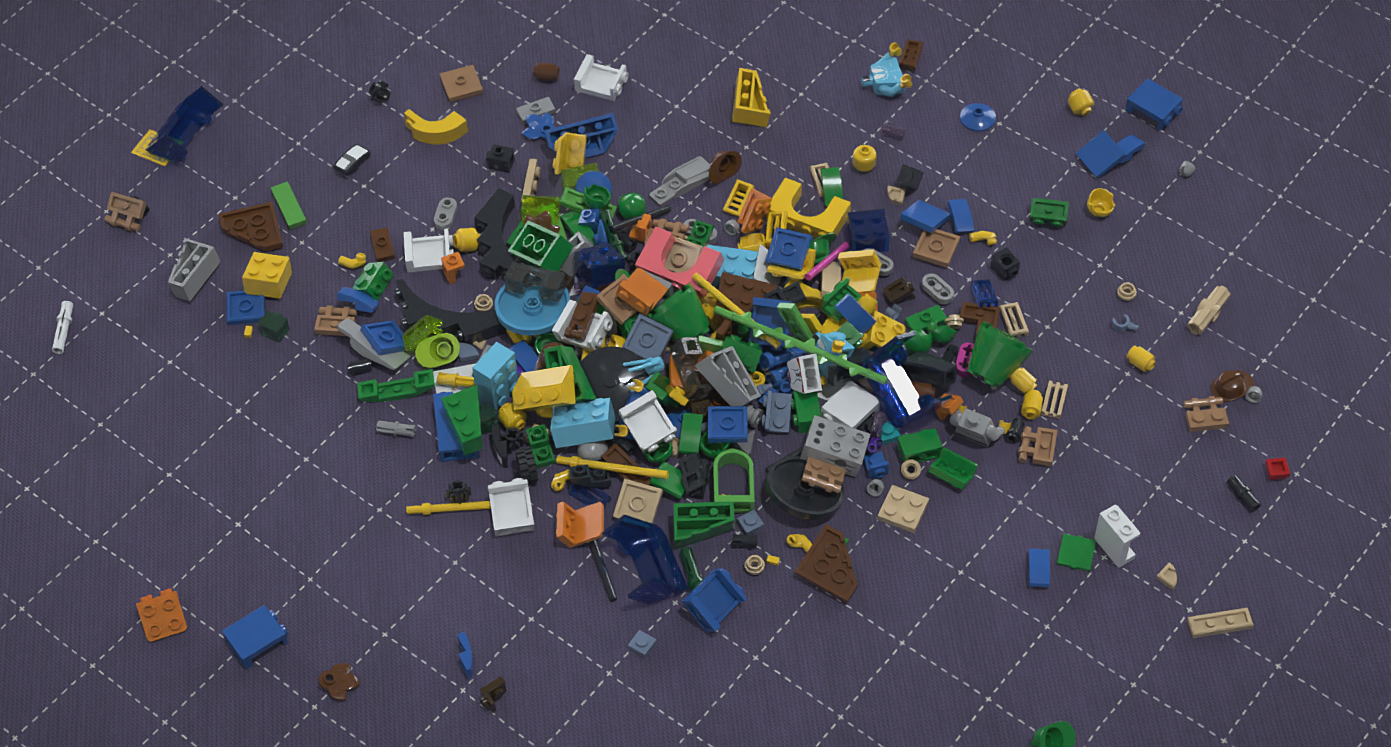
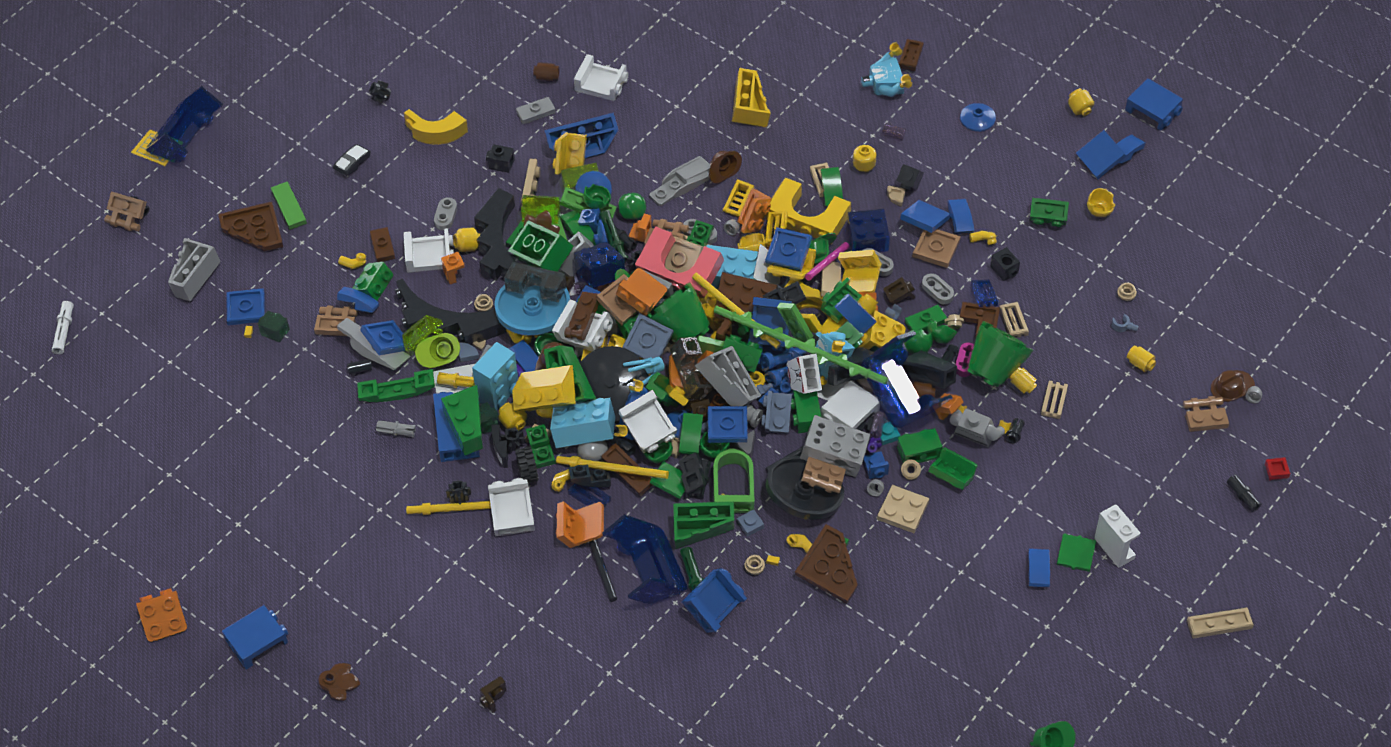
yellow brick [242,252,292,299] -> none
medium nougat plate [440,65,483,102] -> none
blue slope [457,631,474,680] -> none
blue plate [522,113,555,140] -> none
black bar [610,205,671,233] -> none
tan plate [613,479,663,528] -> none
sand blue plate [628,630,657,658] -> none
black pin [733,533,758,549] -> none
medium nougat plate [1018,426,1058,467] -> none
yellow brick [1021,390,1043,419] -> none
tan tile [1156,563,1177,590] -> none
light grey hinge [1179,161,1196,177] -> none
tan piece [1187,285,1231,335] -> none

